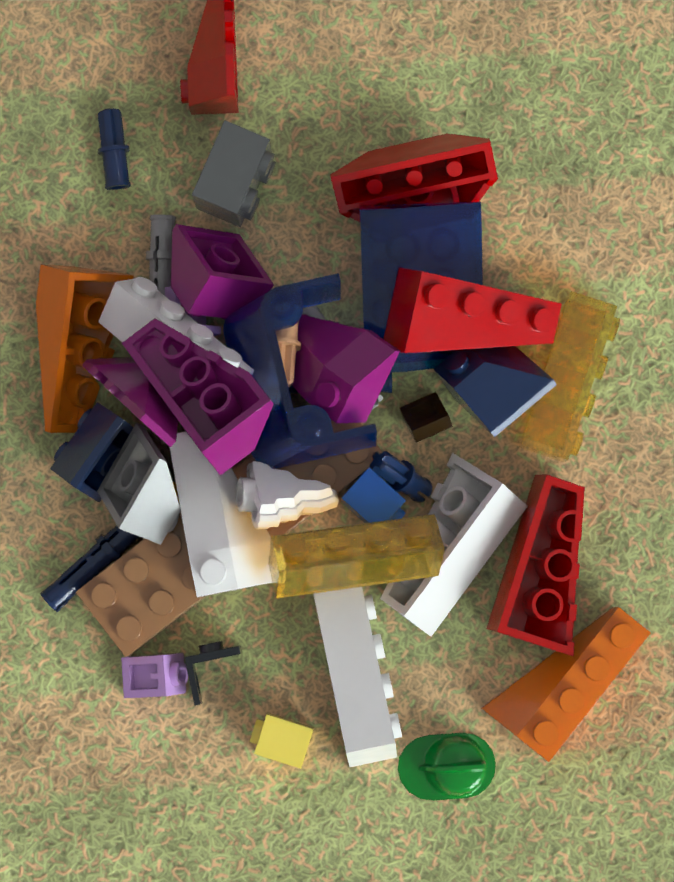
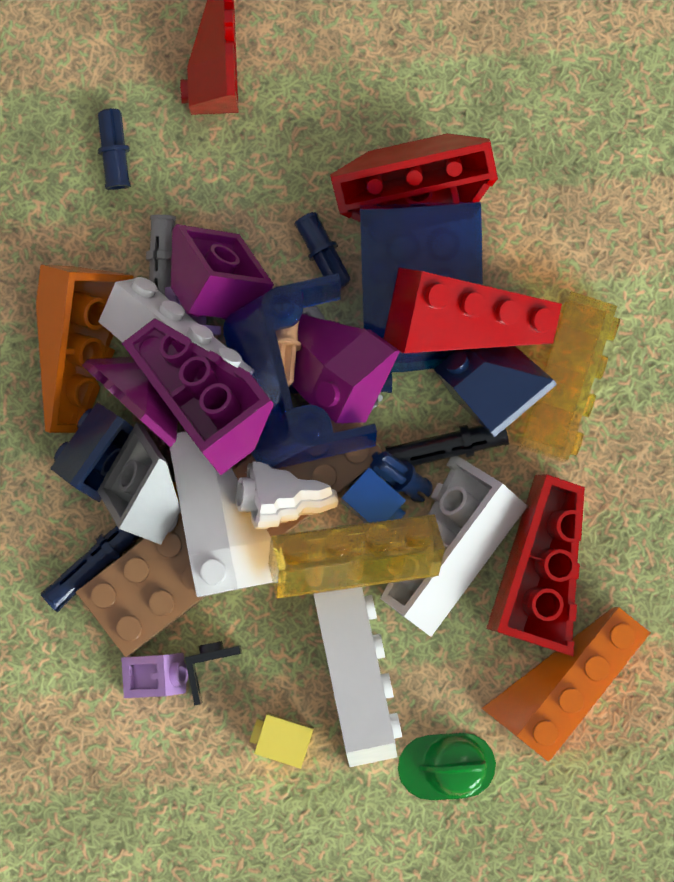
dark grey brick [192,120,276,228] -> none
dark brown plate [399,392,453,443] -> none
none -> dark blue axle [294,212,350,291]
none -> black pin [385,425,509,466]

